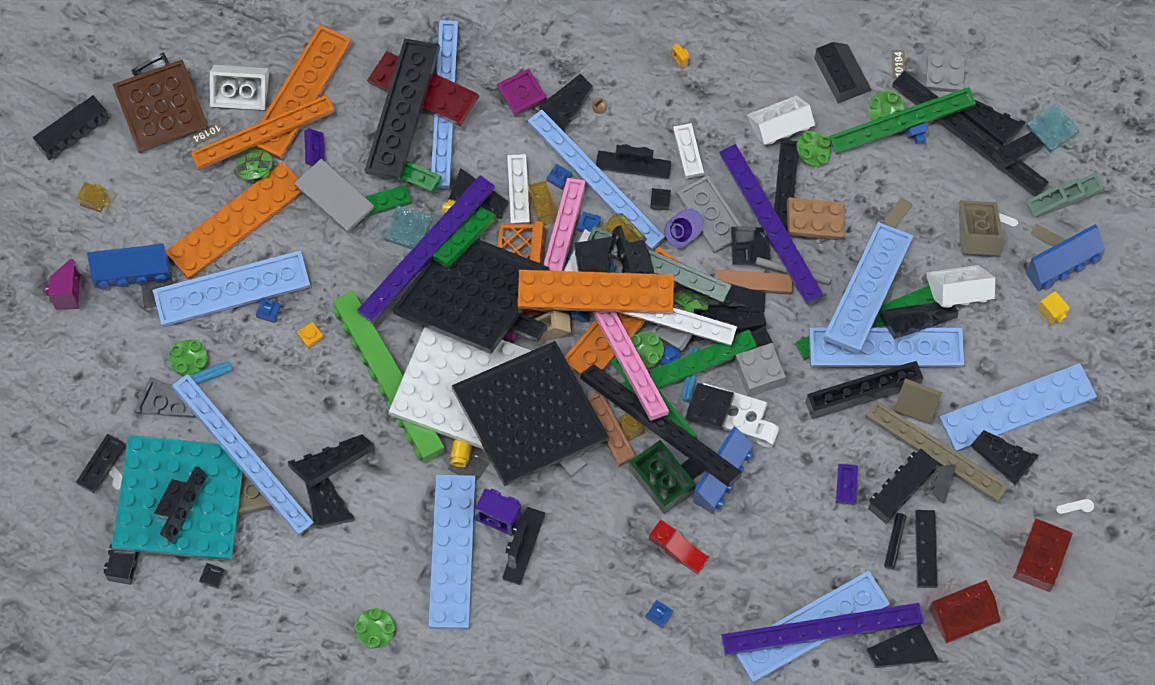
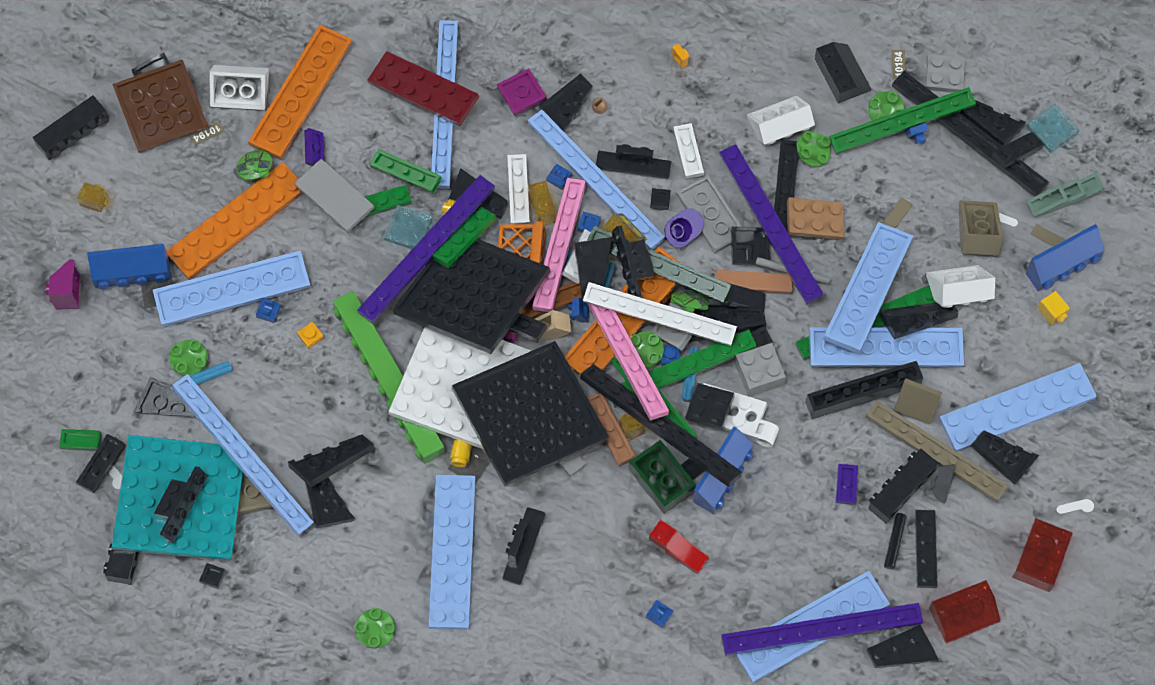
orange tile [190,95,335,170] -> none
black plate [364,39,440,180] -> none
dark purple brick [475,488,522,536] -> none
orange plate [518,270,674,314] -> none
none -> green tile [59,429,101,451]

